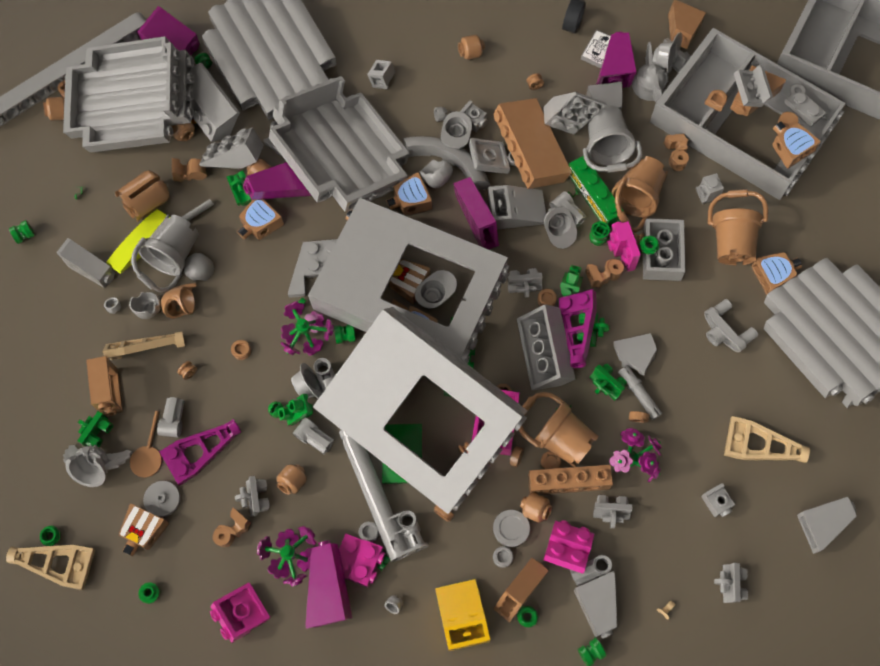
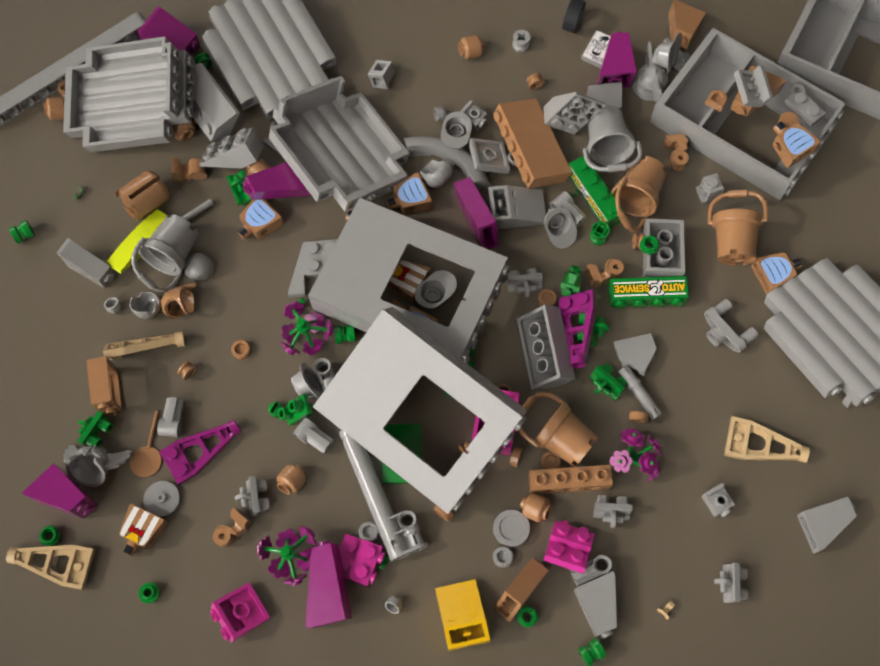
dark pink plate [608,221,641,272] -> none
none -> magenta slope [22,463,98,519]
none -> light grey wheel [512,30,530,52]
none -> green brick [608,276,689,309]

